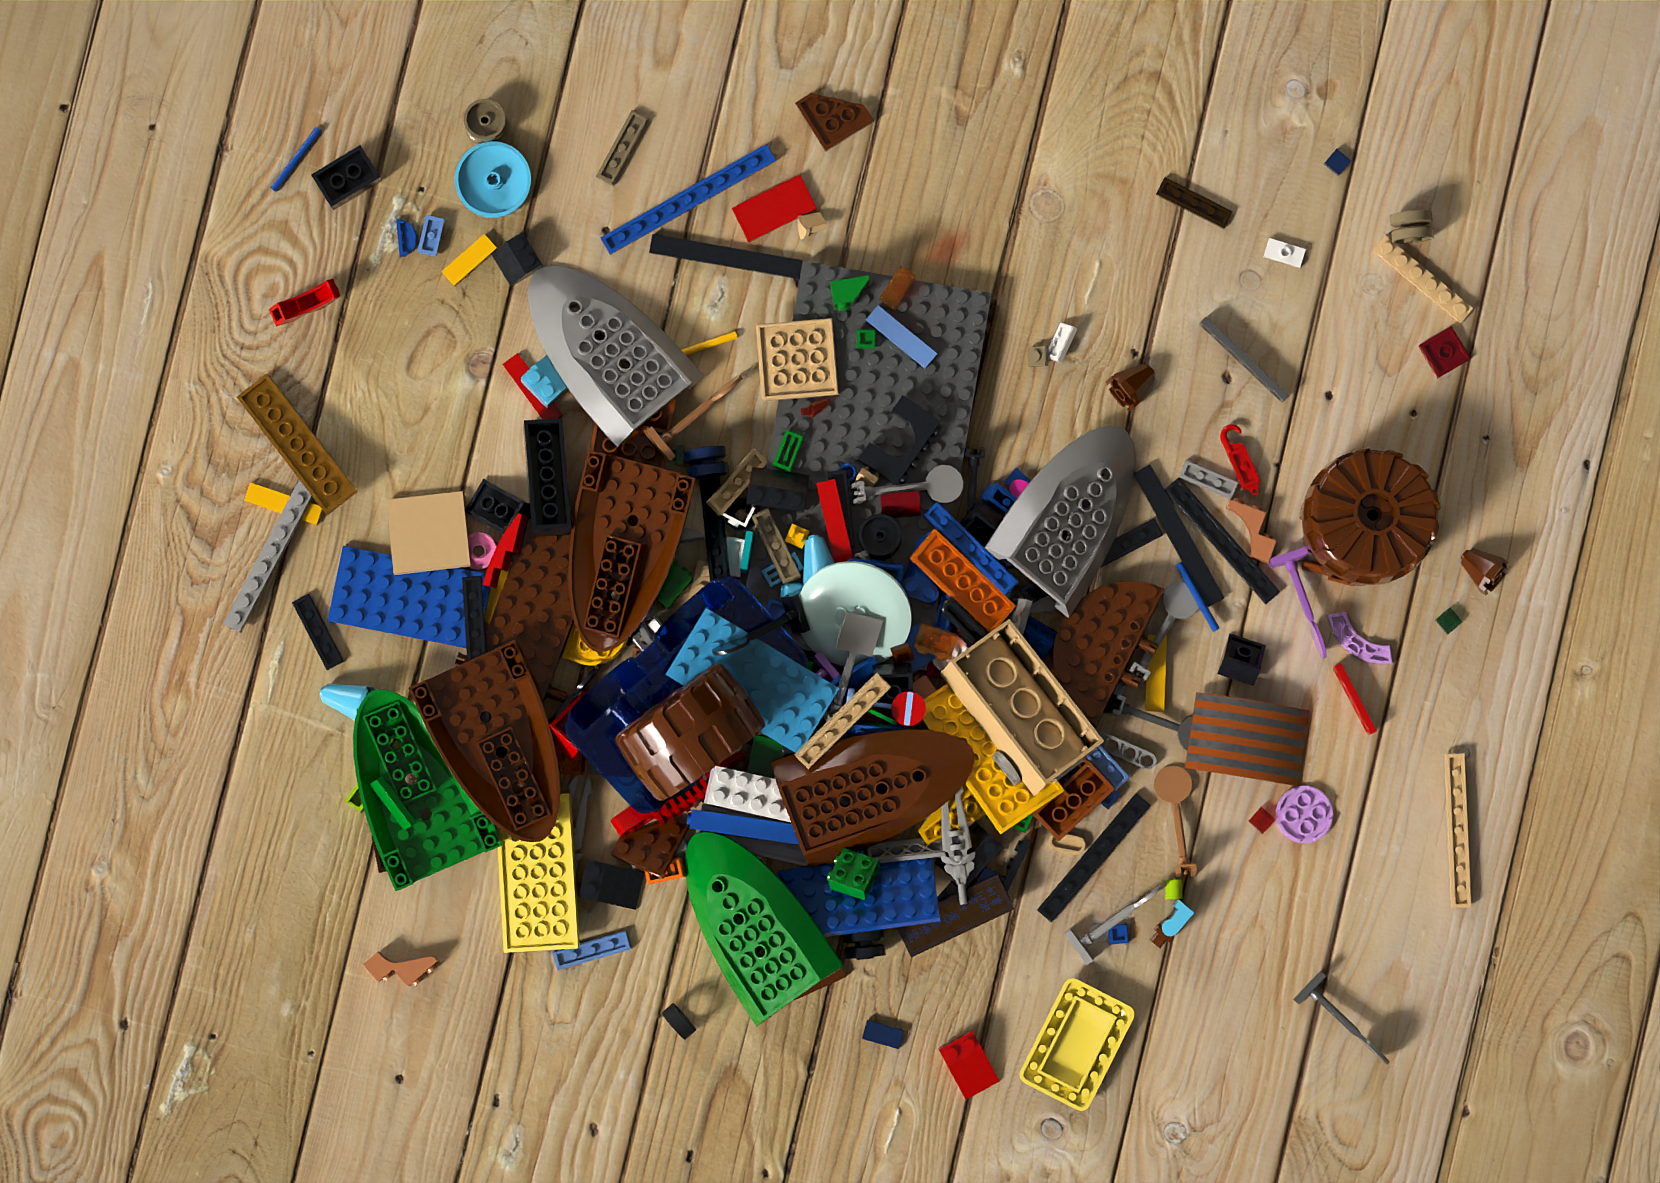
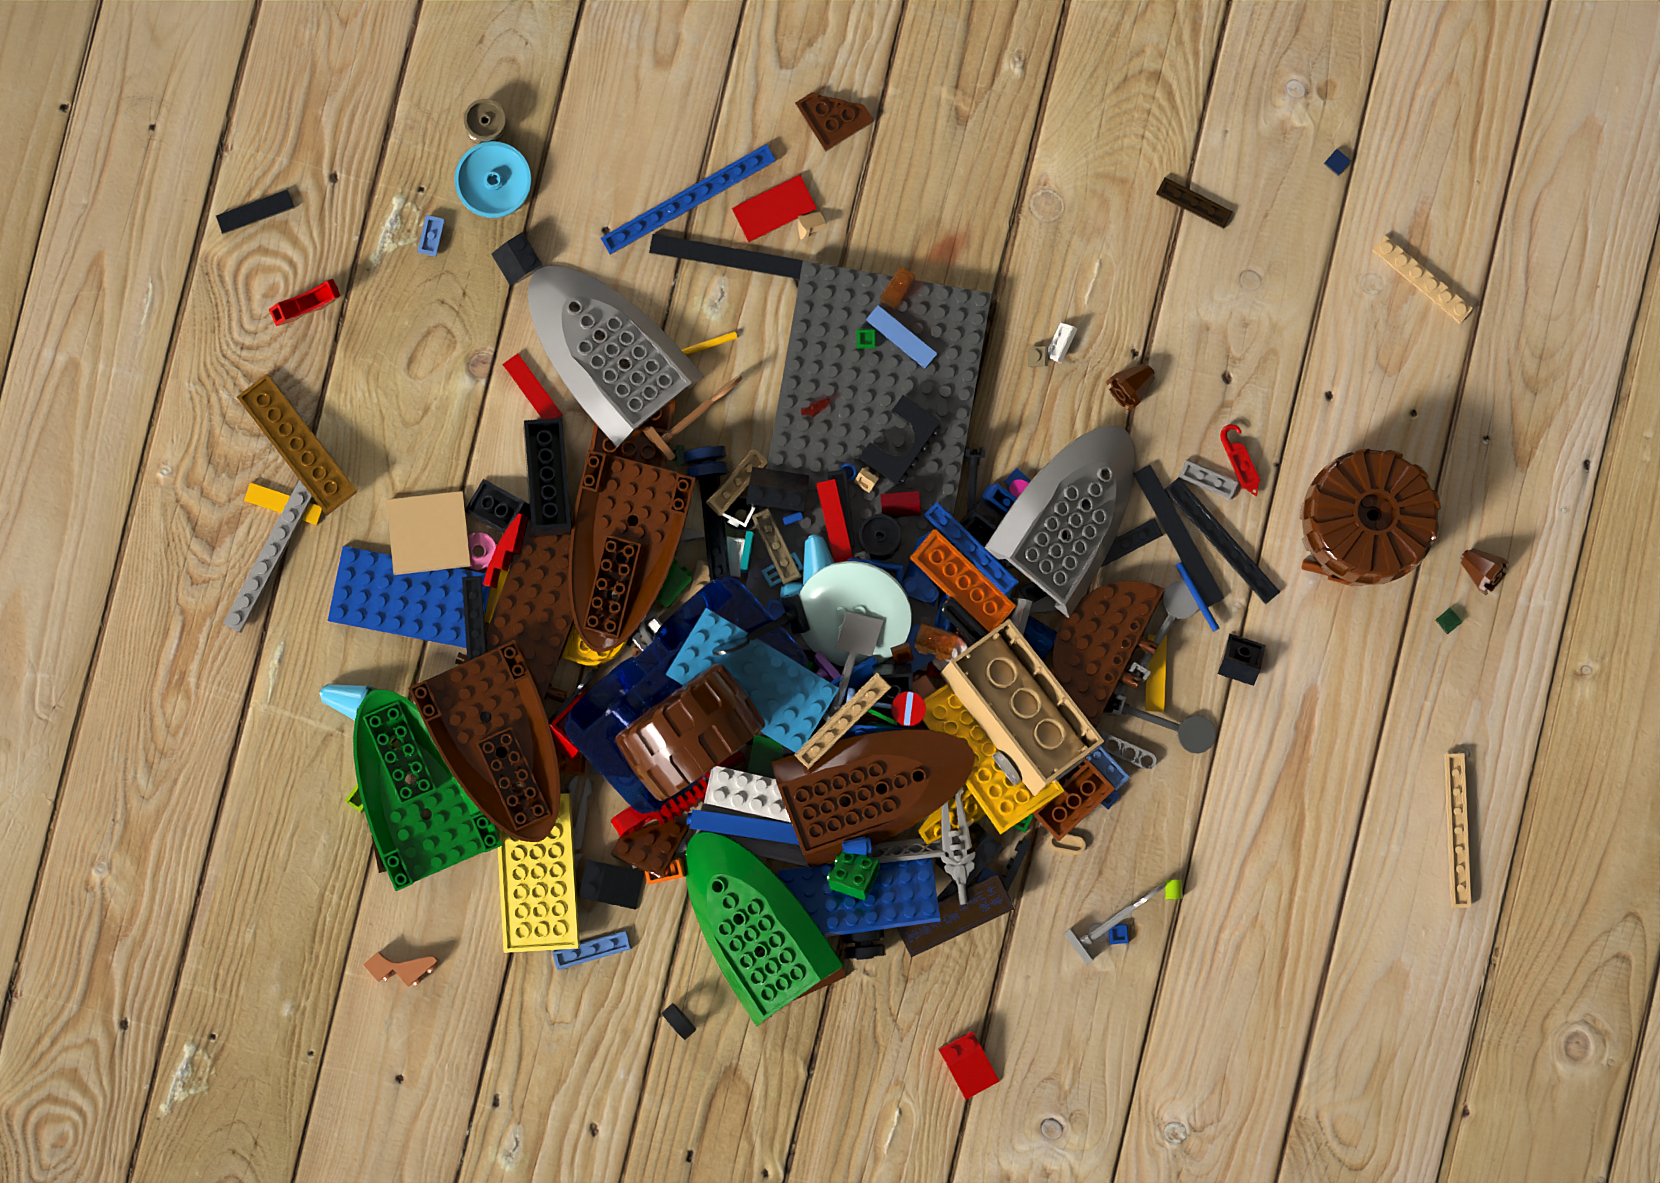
blue bar [270,127,322,192] -> none
black tile [292,594,344,671] -> none
black brick [311,145,382,210] -> none
green tile [369,776,416,830] -> none
blue tile [396,219,417,258] -> none
yellow tile [441,234,497,287] -> none
medium azure slope [521,355,568,409] -> none
dark tan tile [596,110,649,186] -> none
tan tile [756,318,839,401] -> none
green tile [773,429,804,472] -> none
yellow tile [785,524,810,549] -> none
green slope [830,275,869,311] -> none
light grey piece [850,465,963,505] -> none
dark blue tile [862,1020,904,1049] -> none
light yellow wedge [1020,978,1134,1111] -> none
black tile [1037,793,1151,922] -> none
medium azure hips [1150,899,1194,948] -> none
medium nougat piece [1154,766,1197,879] -> none
slope [1185,692,1309,786] -> none
dark grey tile [1199,317,1289,402] -> none
nougat arch [1226,498,1276,564] -> none
clear red plate [1248,807,1275,834] -> none
white plate [1263,238,1306,268] -> none
medium lavender piece [1269,547,1327,659] -> none
lavender tile [1275,786,1333,843] -> none
dark grey piece [1293,971,1390,1065] -> none
lavender tile [1327,612,1393,664] -> none
red tile [1333,663,1377,735] -> none
dark tan wheel [1390,210,1434,243] -> none
dark red tile [1418,326,1471,379] -> none
none -> black tile [216,190,294,234]
none -> blue tile [783,512,803,526]
none -> blue cone [842,836,871,855]

